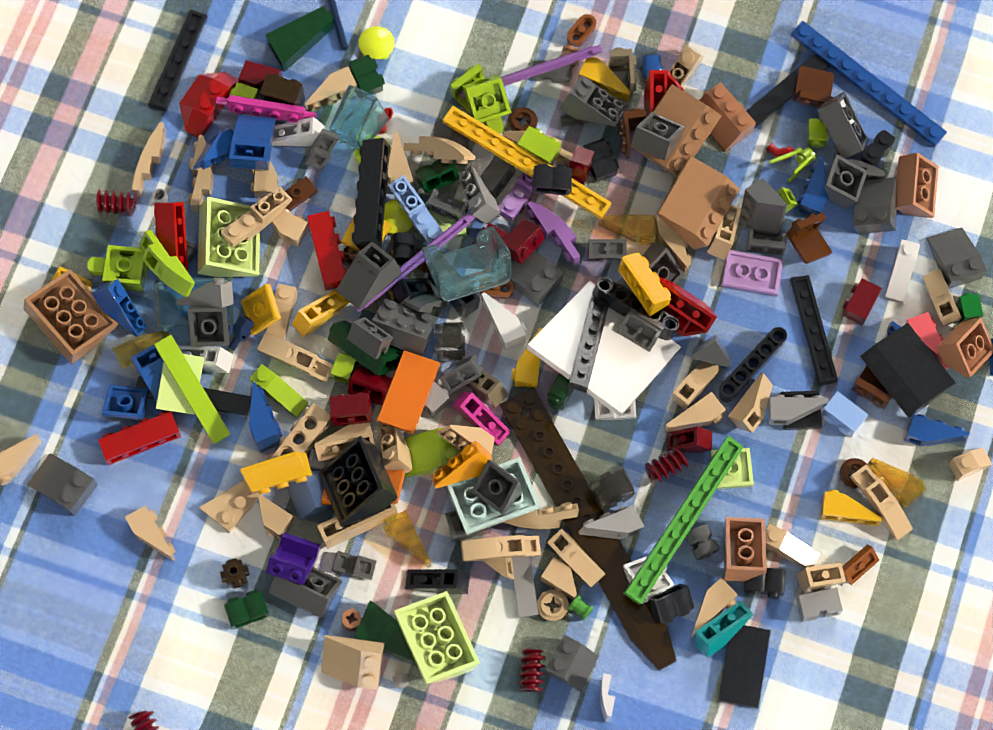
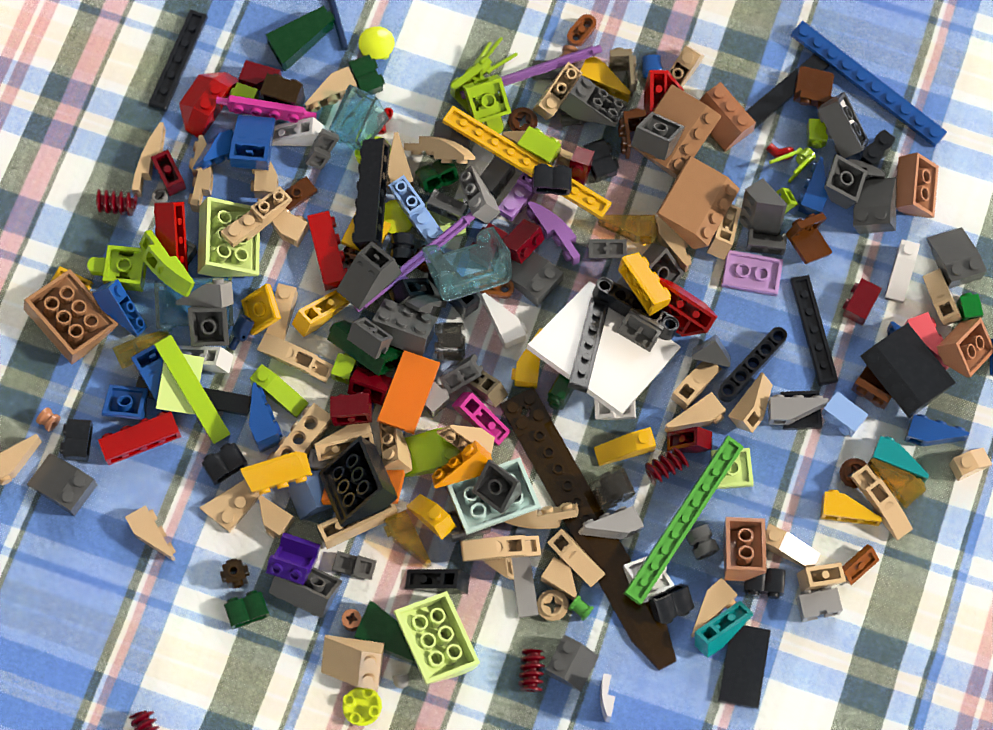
none -> nougat wheel [36,407,61,432]
none -> black brick [60,419,93,461]
none -> dark red brick [151,150,186,197]
none -> black brick [202,443,248,485]
none -> neon yellow dish [342,687,382,726]
none -> yellow slope [406,494,456,540]
none -> lime plant [473,37,518,74]
none -> tan slope [532,62,583,120]
none -> yellow slope [593,427,656,466]
none -> teal slope [870,436,929,483]

